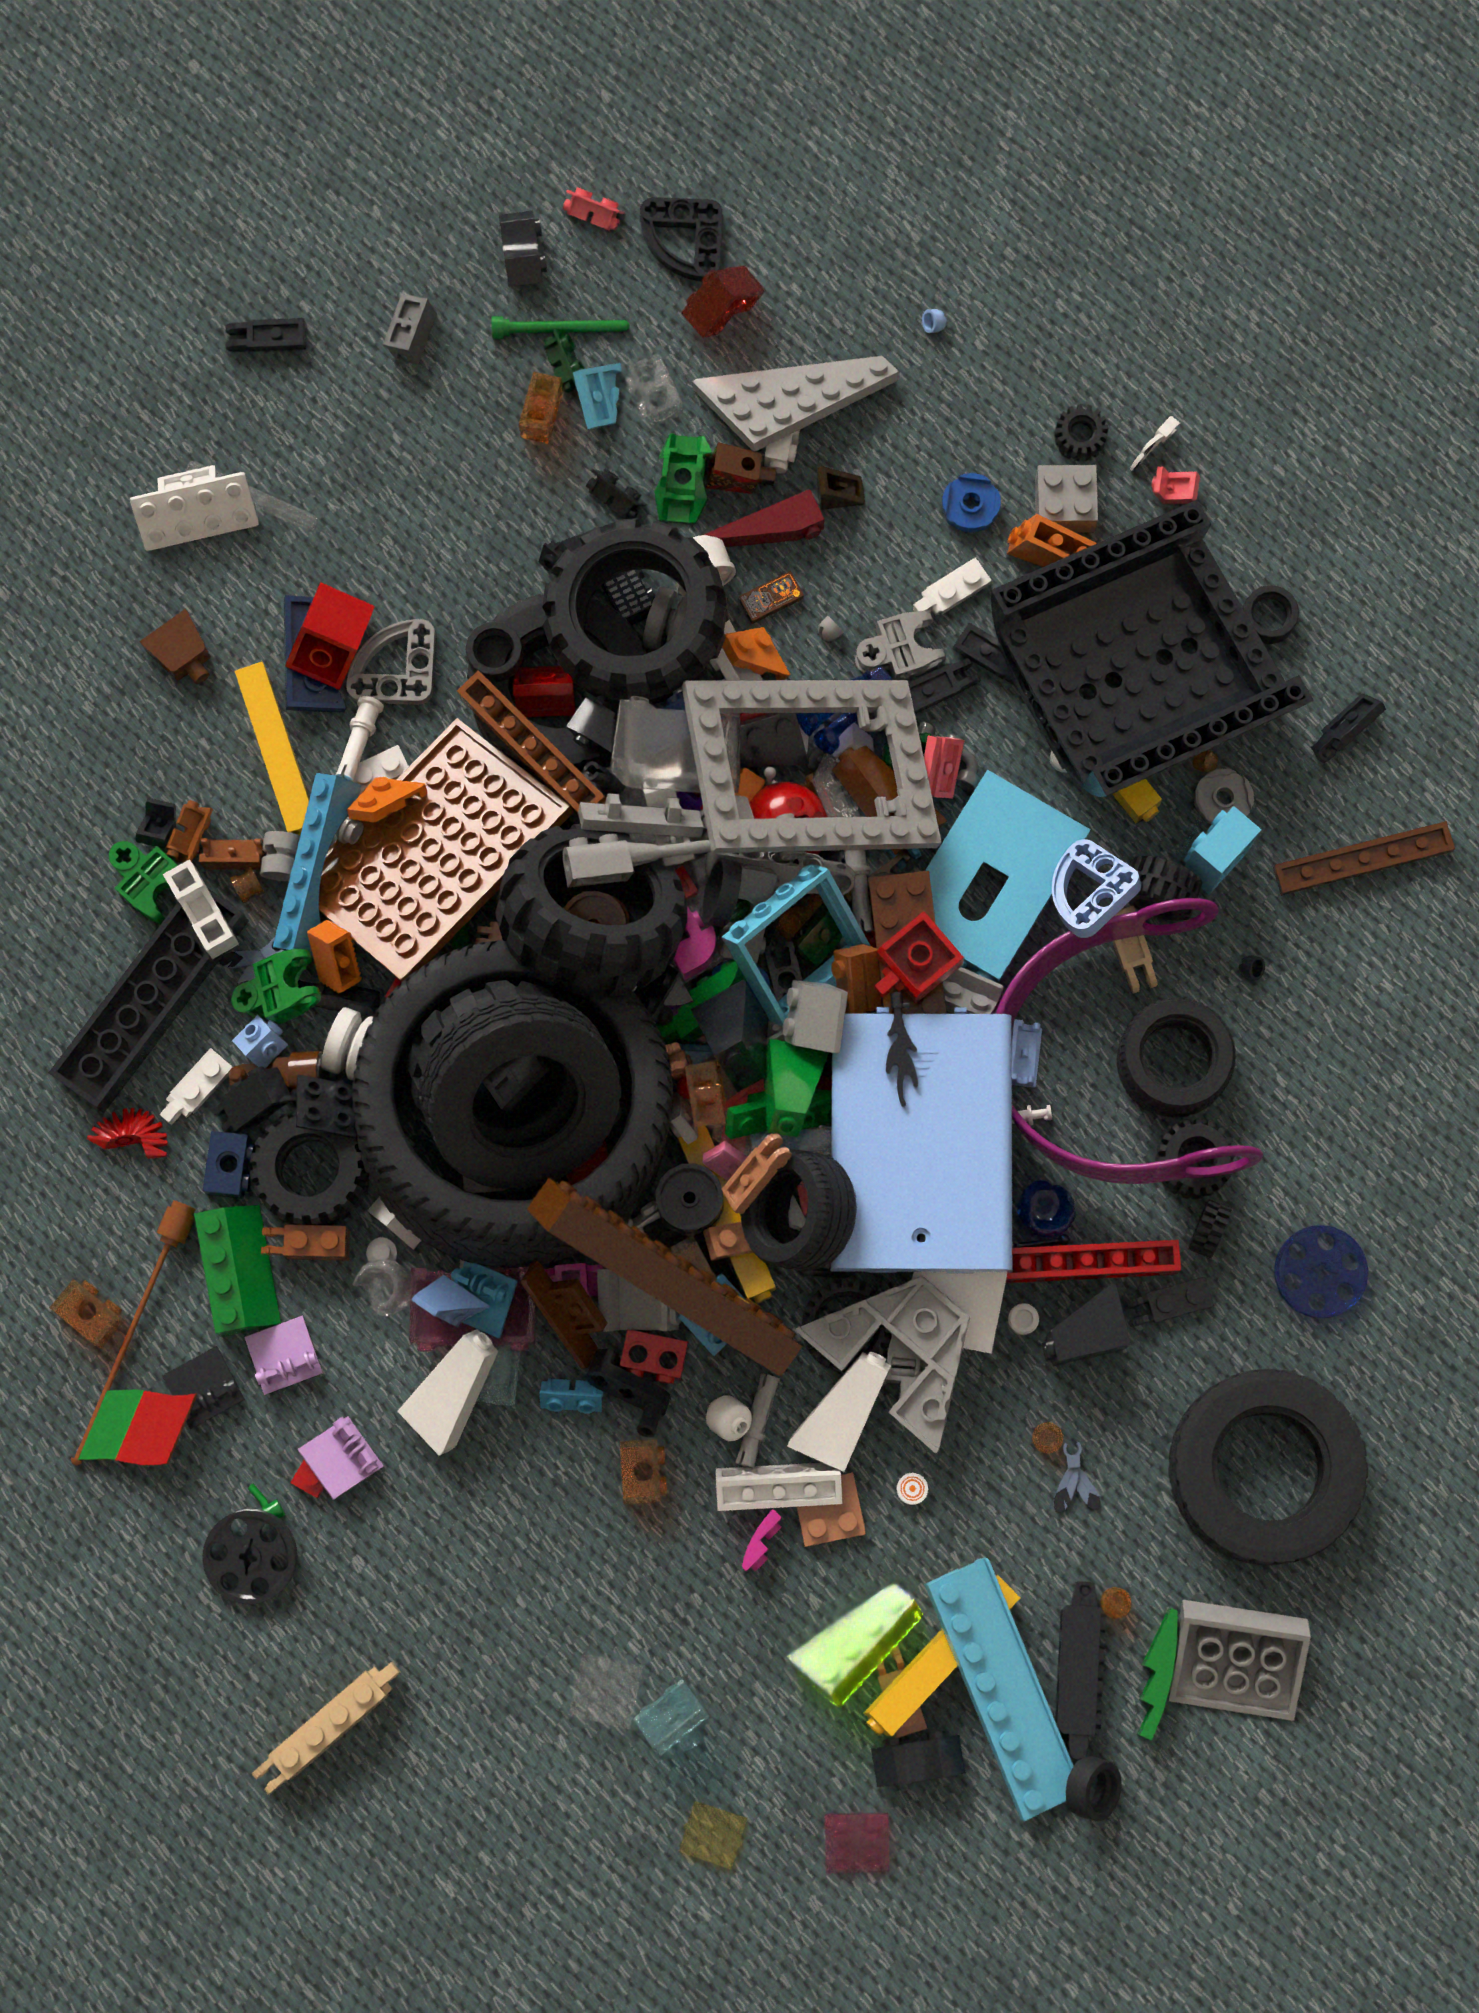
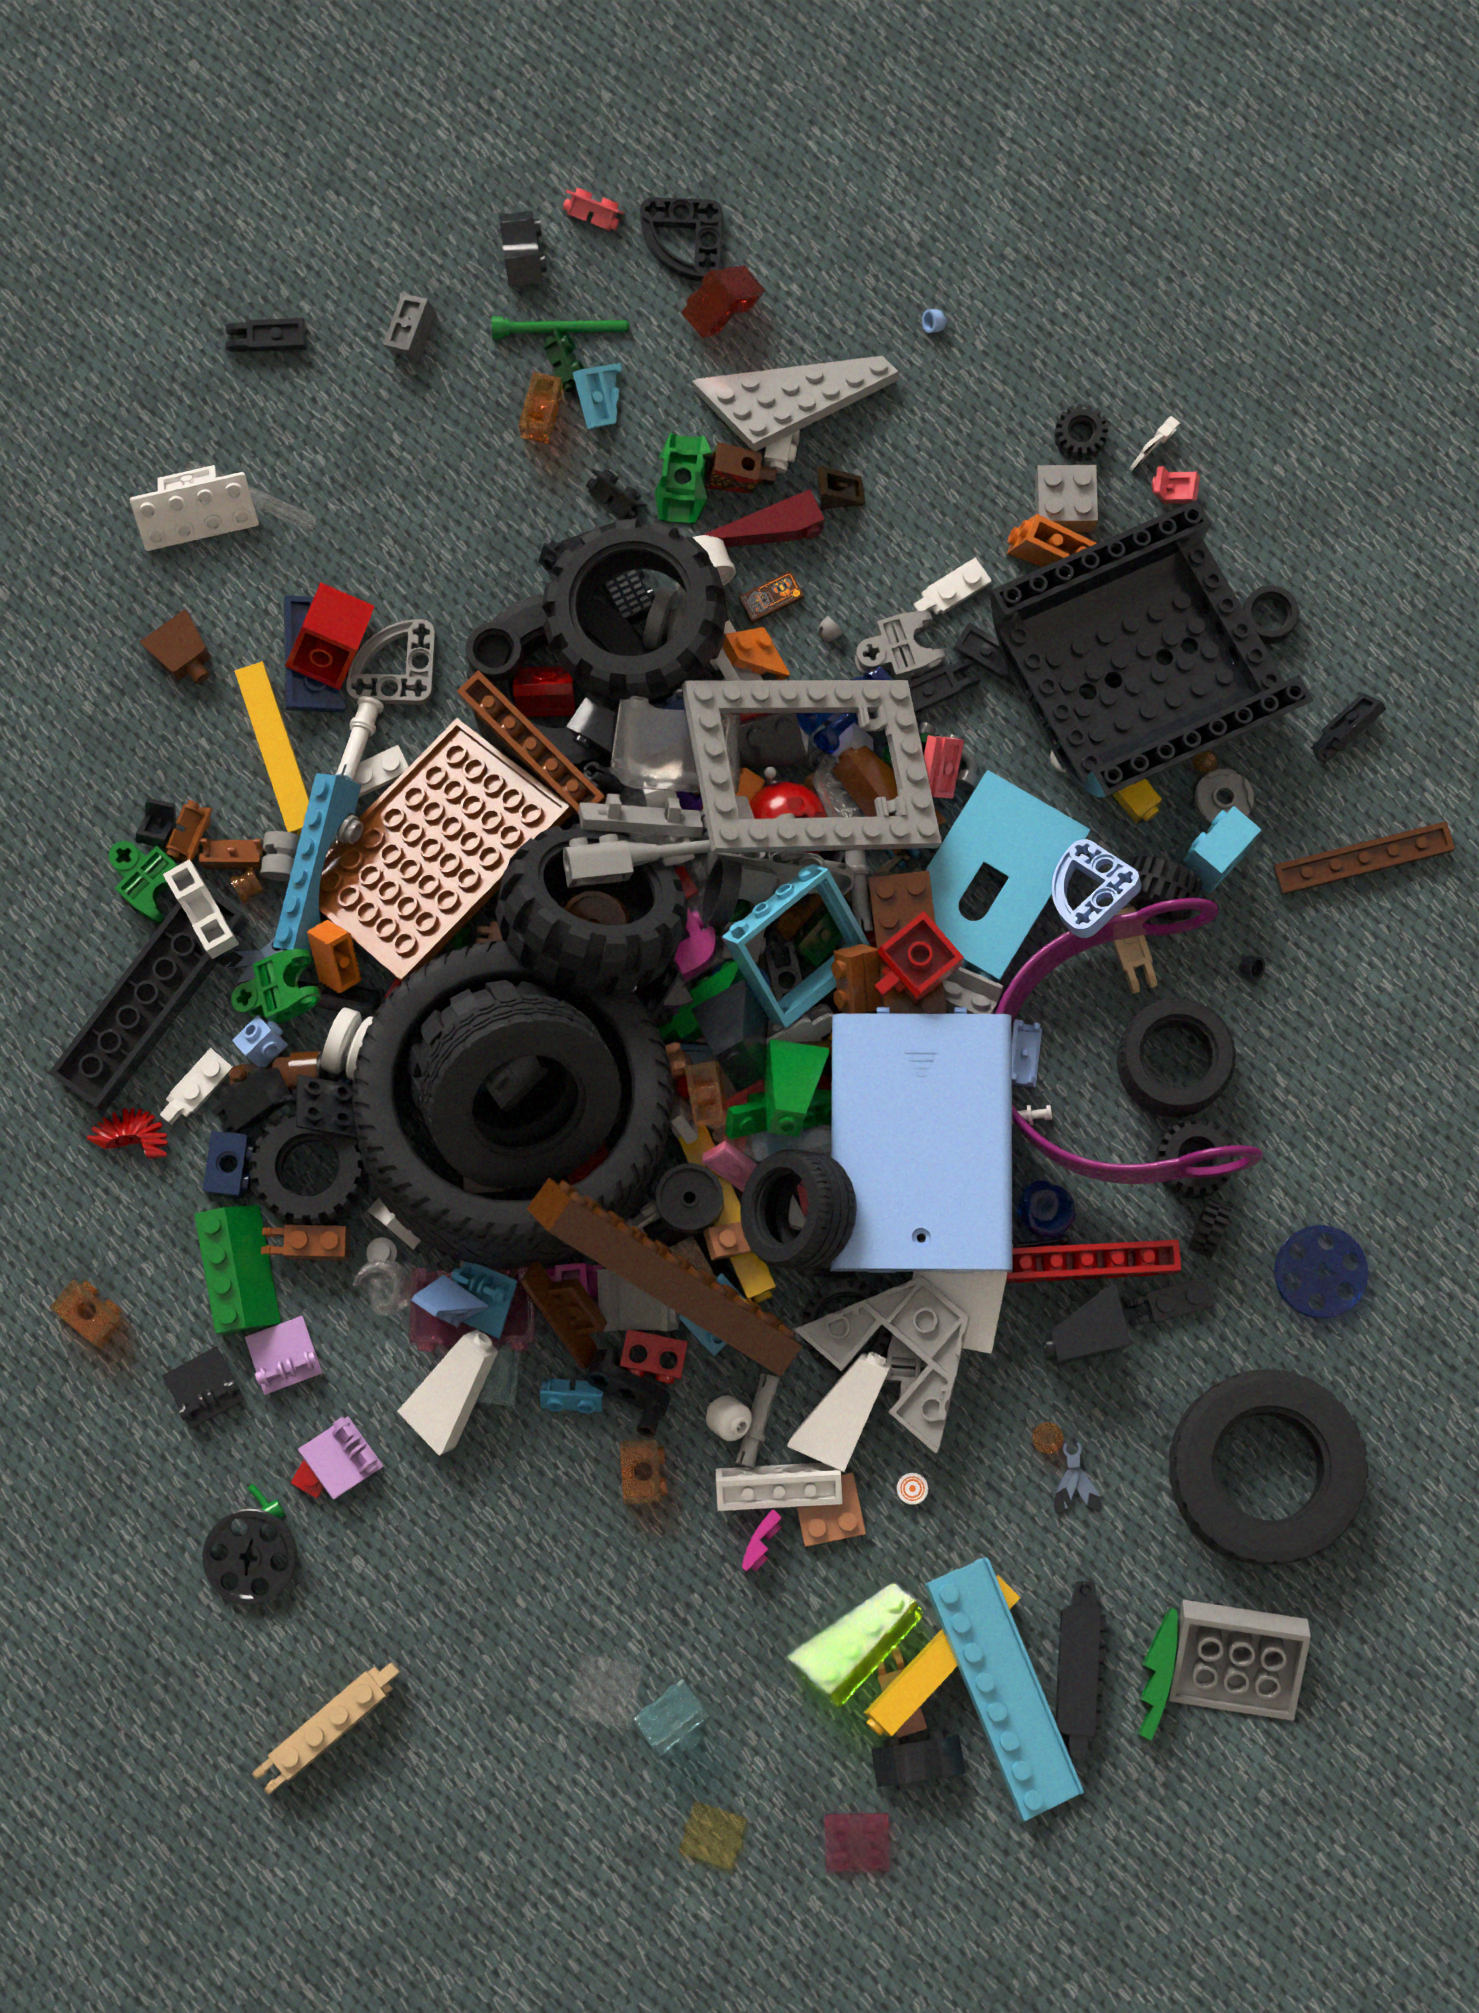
flag [71,1200,198,1466] -> none
orange wing [347,777,428,822] -> none
clear brick [625,353,683,426] -> none
nougat hinge [722,1133,792,1214] -> none
light grey slope [783,980,848,1053] -> none
black piece [886,992,918,1107] -> none
blue plate [942,473,1001,532] -> none
white tile [1008,1303,1039,1335] -> none
black tyre [1065,1756,1122,1821] -> none
clear orange plate [1100,1587,1131,1619] -> none

